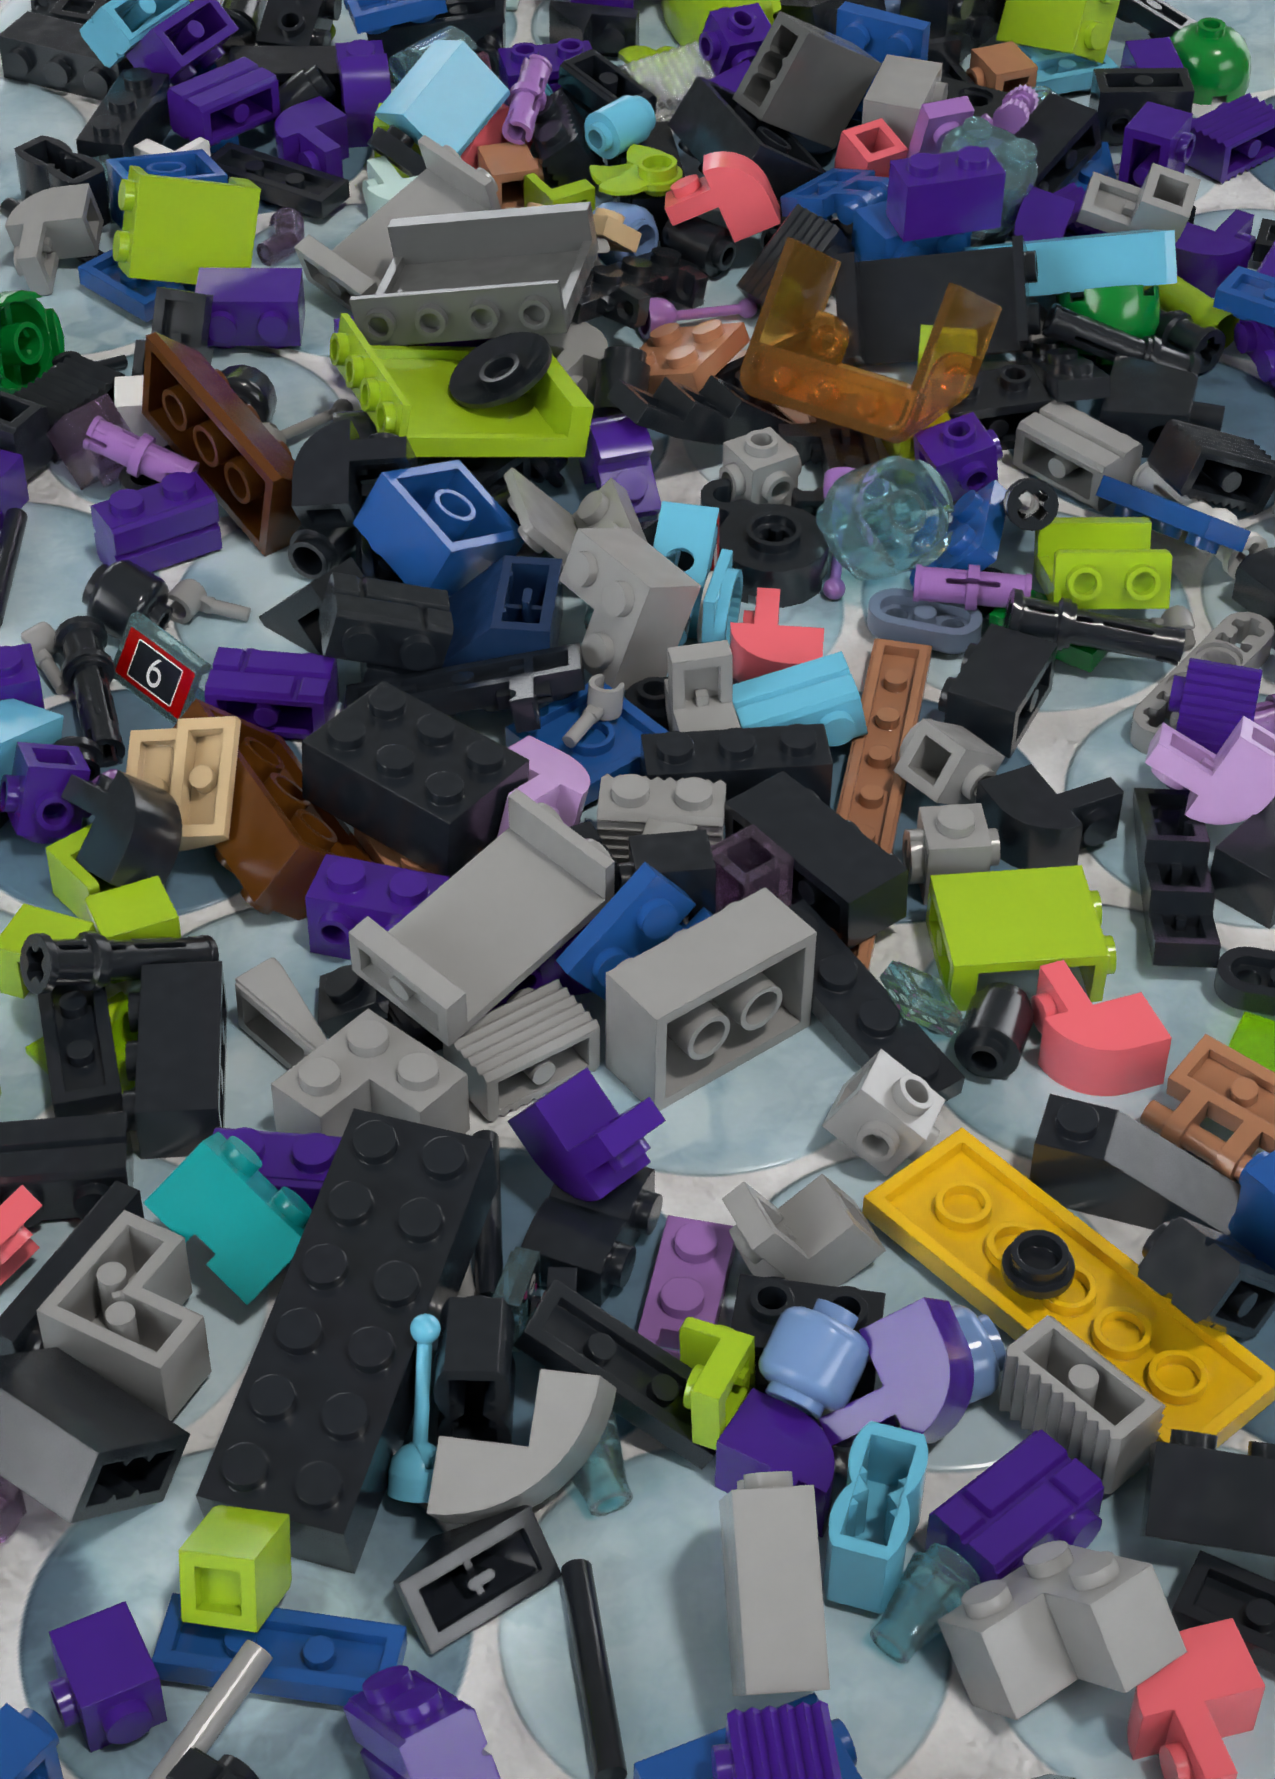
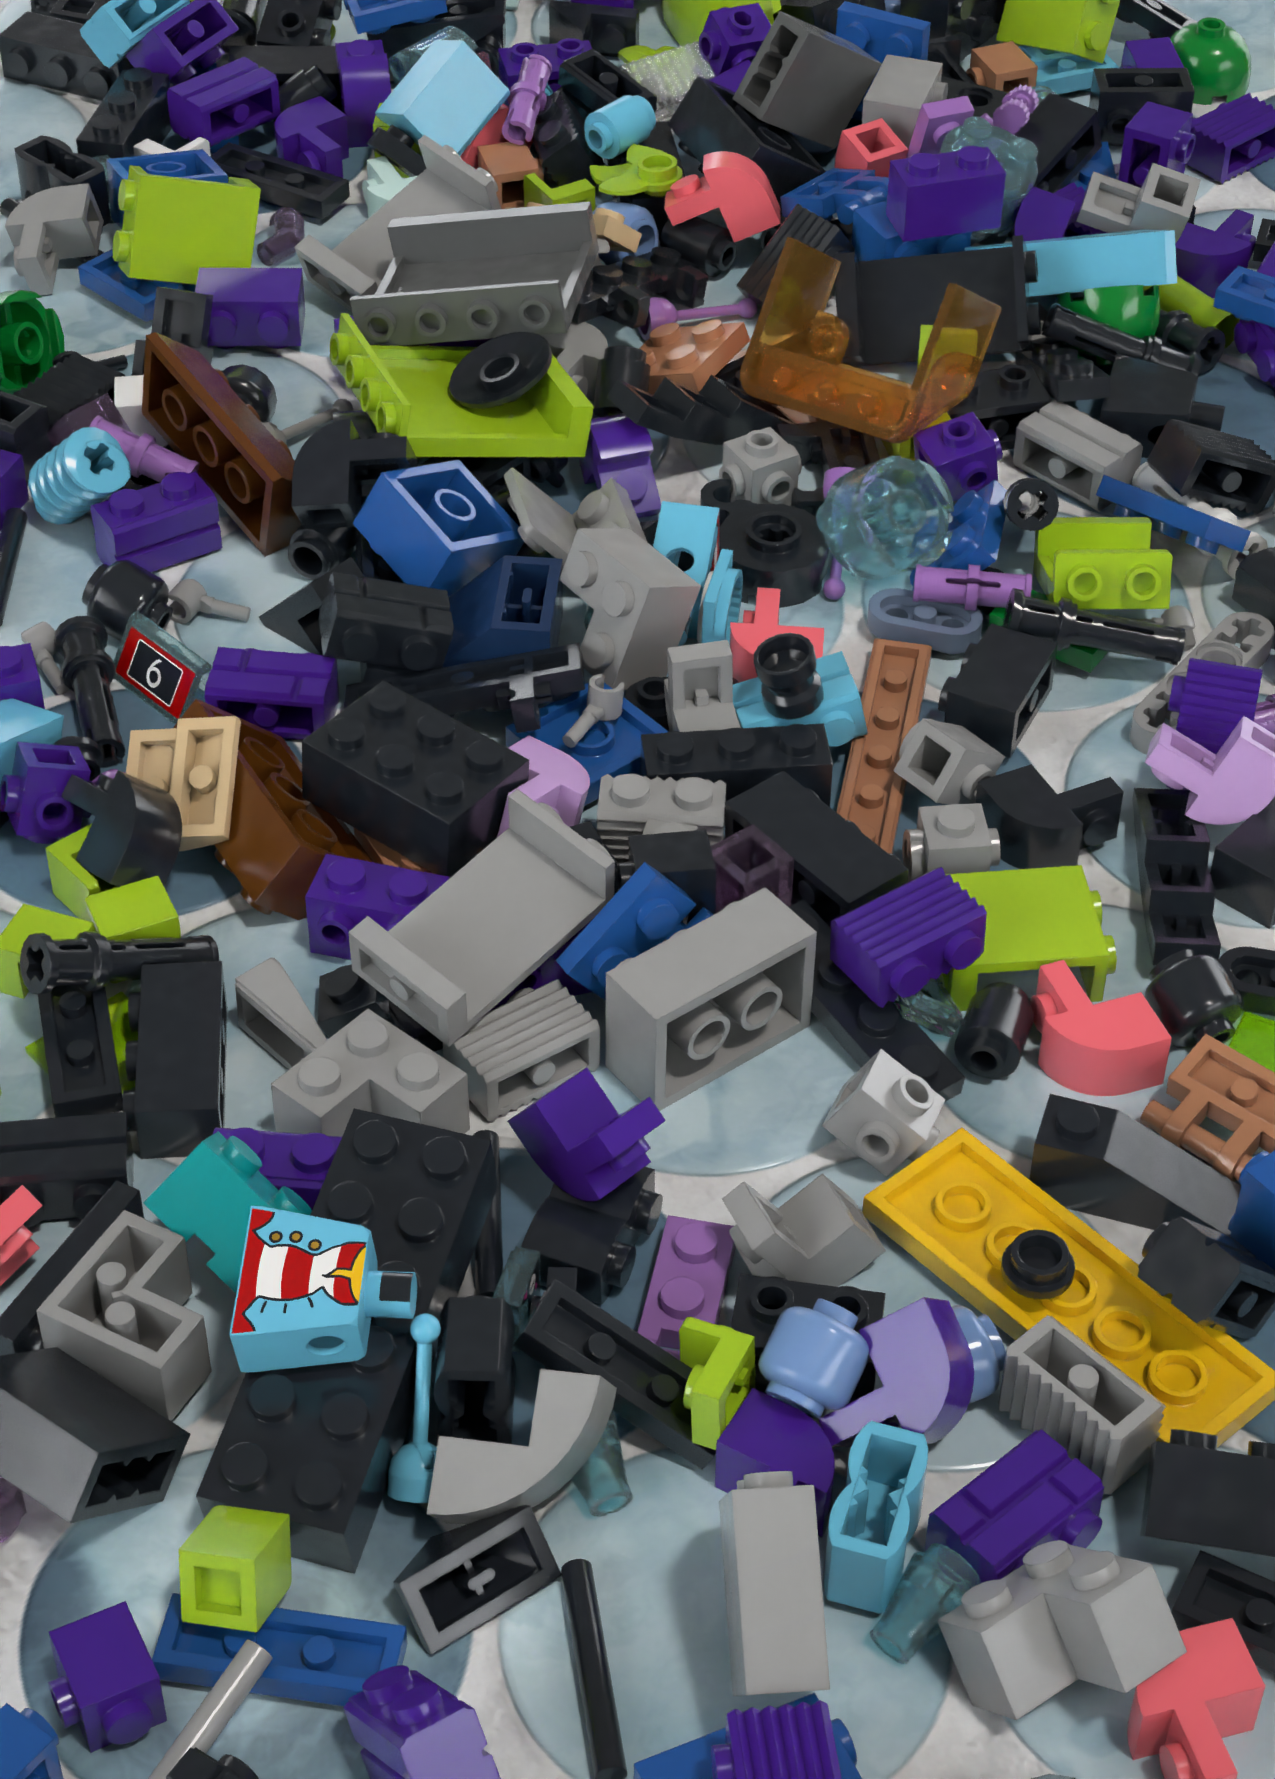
none -> medium azure piece [28,427,131,525]
none -> torso [229,1206,417,1372]
none -> black wheel [754,633,824,720]
none -> dark purple brick [830,867,987,1008]
none -> black head [1145,949,1244,1048]

